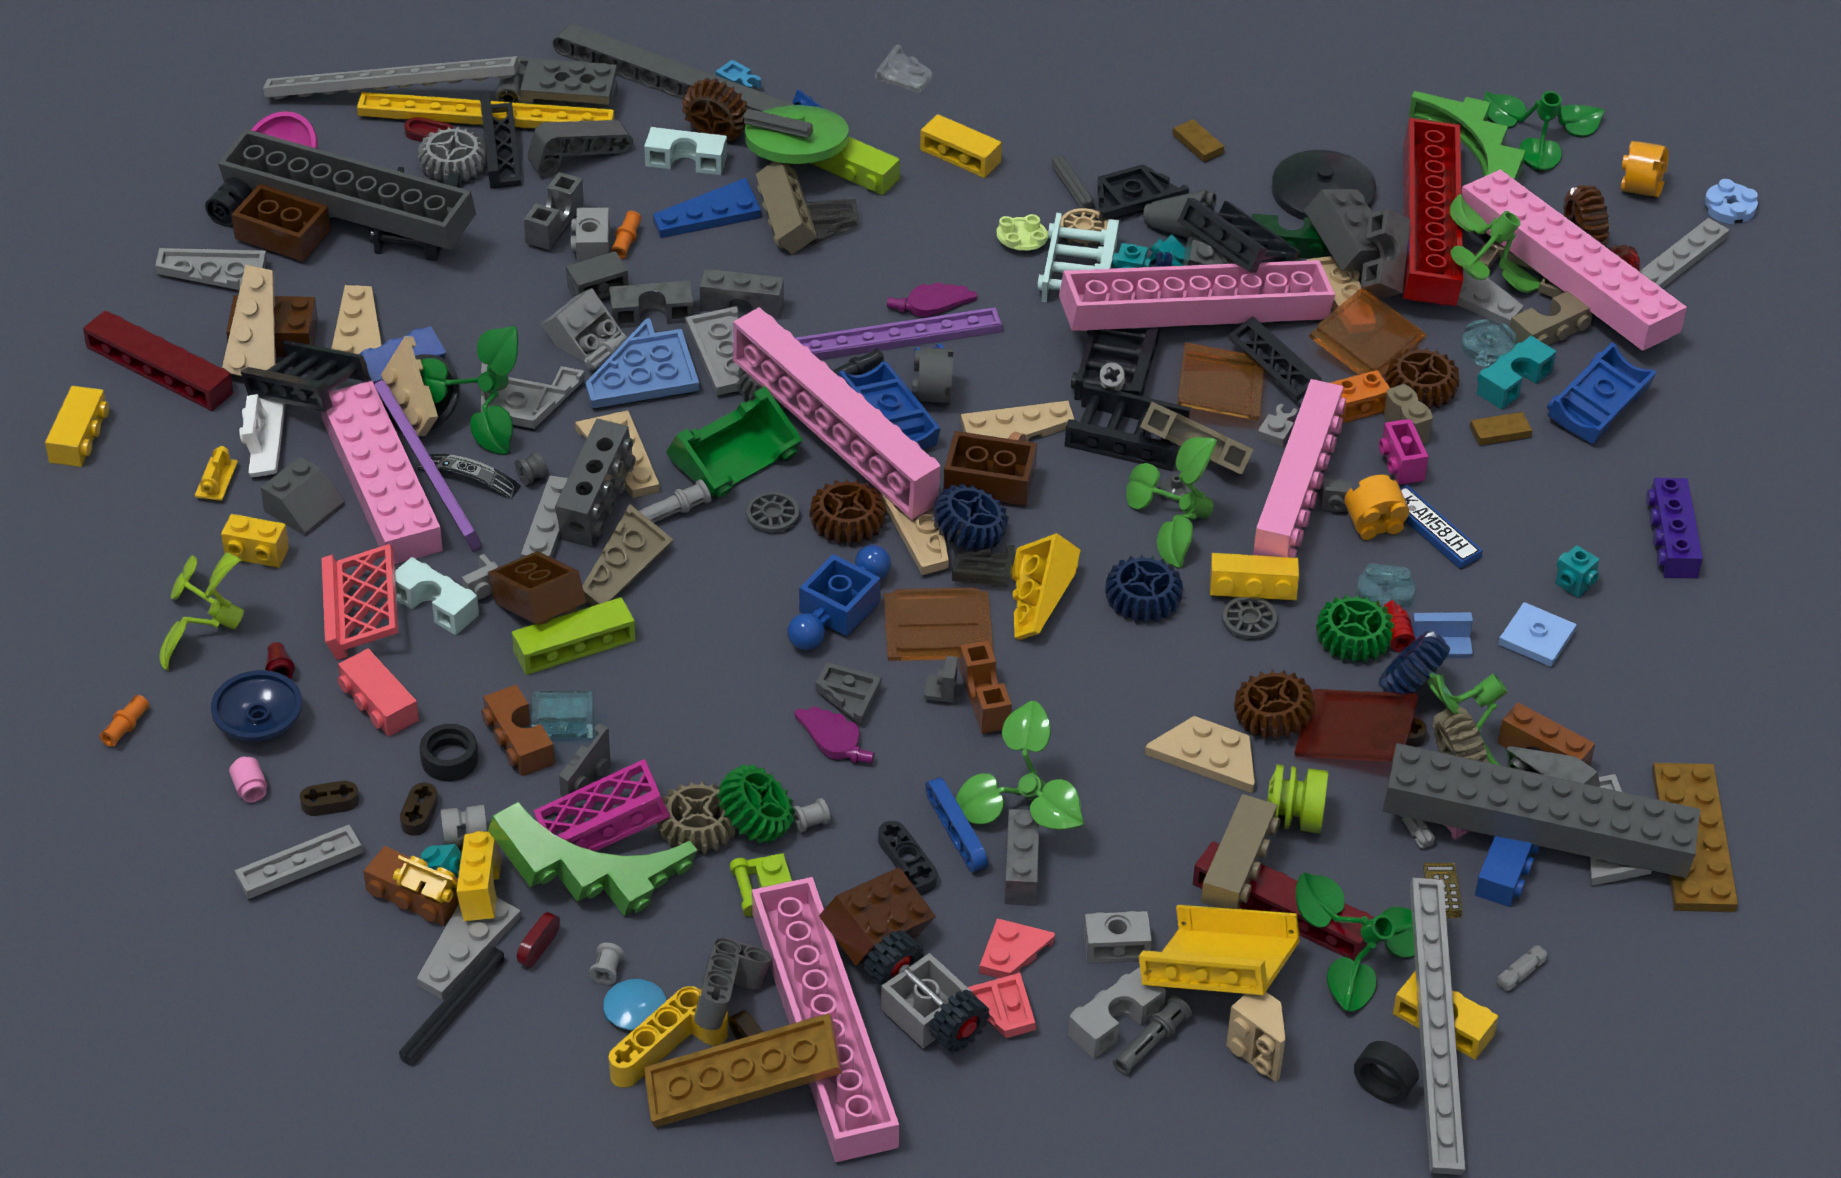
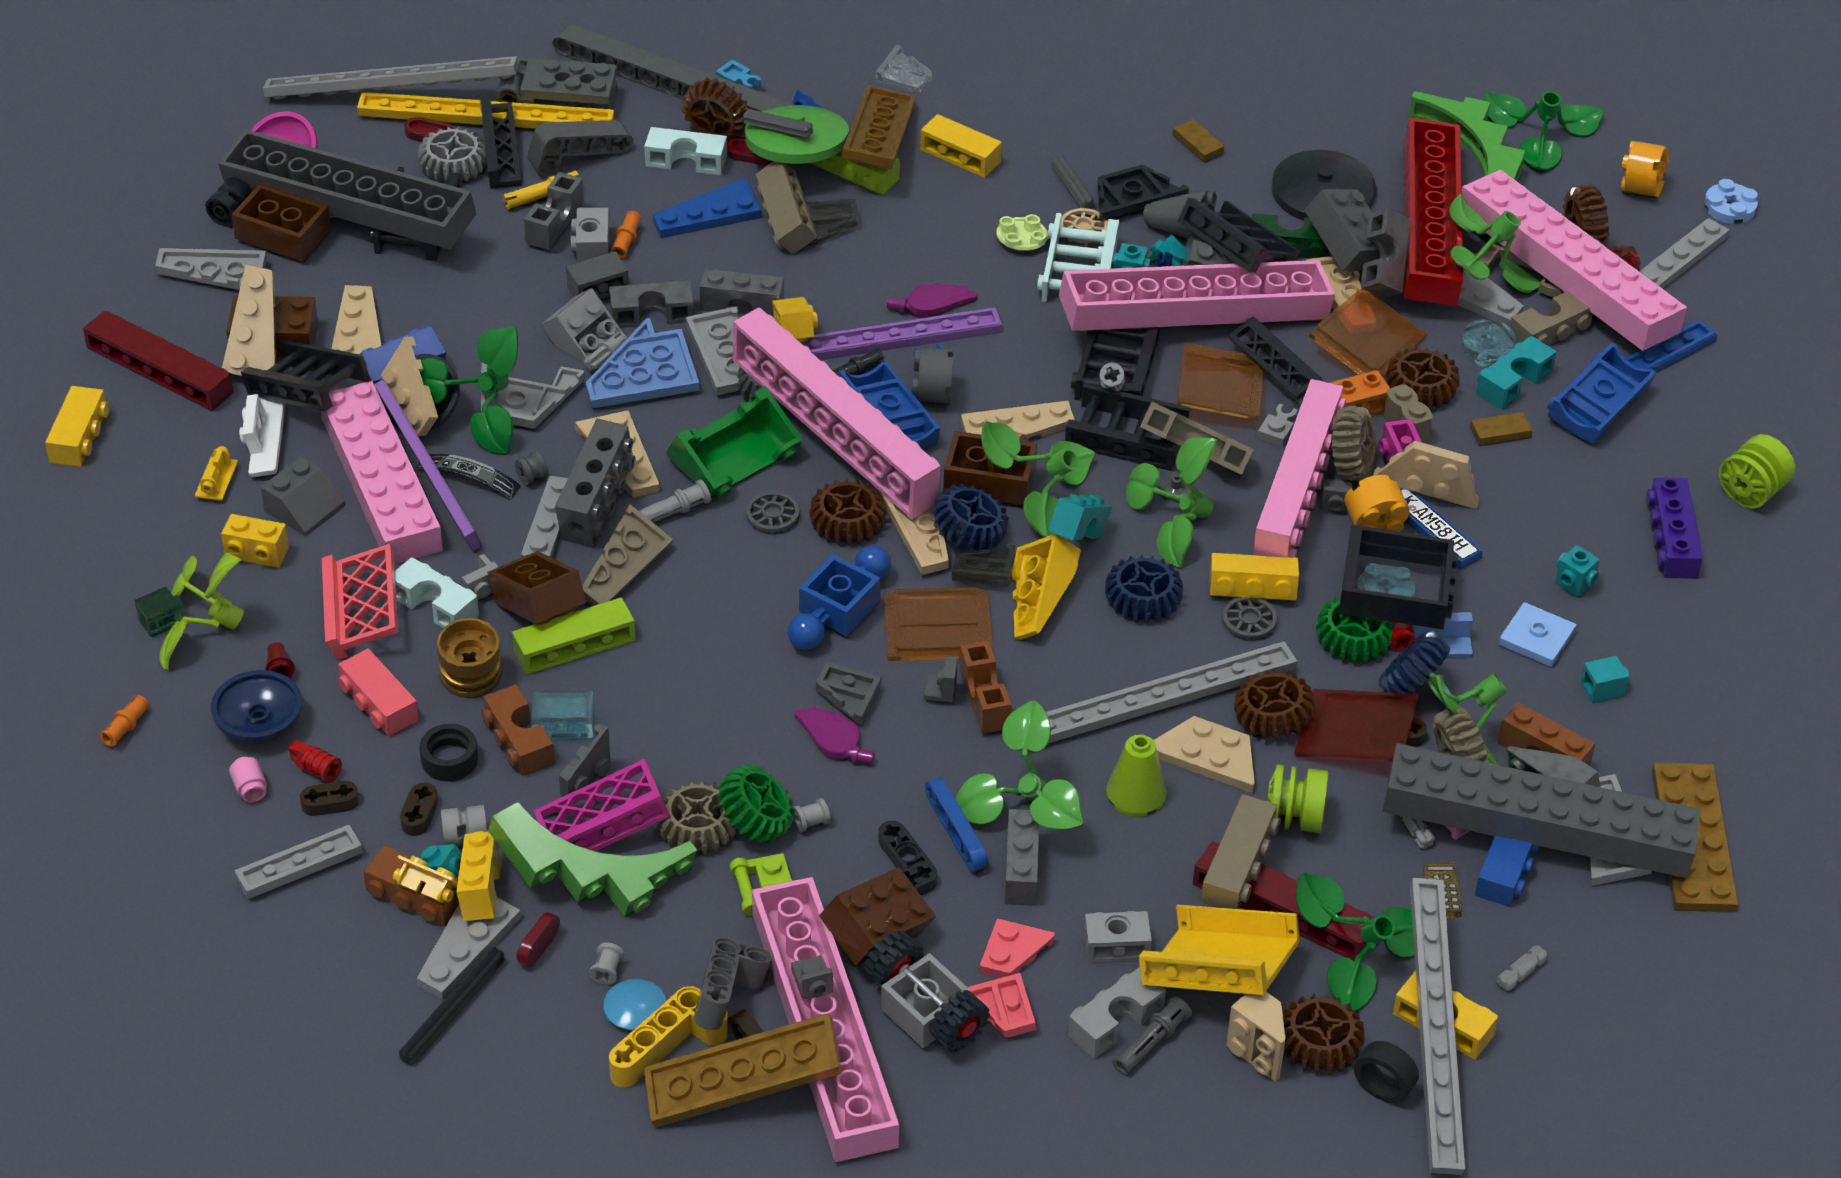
none -> clear green brick [134,586,184,638]
none -> red hinge [288,740,342,783]
none -> pearl gold wheel [437,618,502,698]
none -> yellow pin [502,170,580,210]
none -> dark red tile [727,137,773,165]
none -> yellow brick [772,297,818,342]
none -> dark grey bracket [791,955,833,1000]
none -> pearl gold plate [841,85,916,169]
none -> bright green plant [981,421,1095,538]
none -> light grey plate [1046,641,1297,743]
none -> teal arch [1048,493,1113,541]
none -> lime cone [1106,735,1167,817]
none -> reddish brown gear [1282,993,1365,1075]
none -> dark tan gear [1331,406,1376,482]
none -> black window [1338,525,1458,630]
none -> tan wing [1373,441,1479,509]
none -> teal brick [1580,656,1630,704]
none -> blue tile [1625,319,1718,372]
none -> lime wheel [1718,434,1796,509]

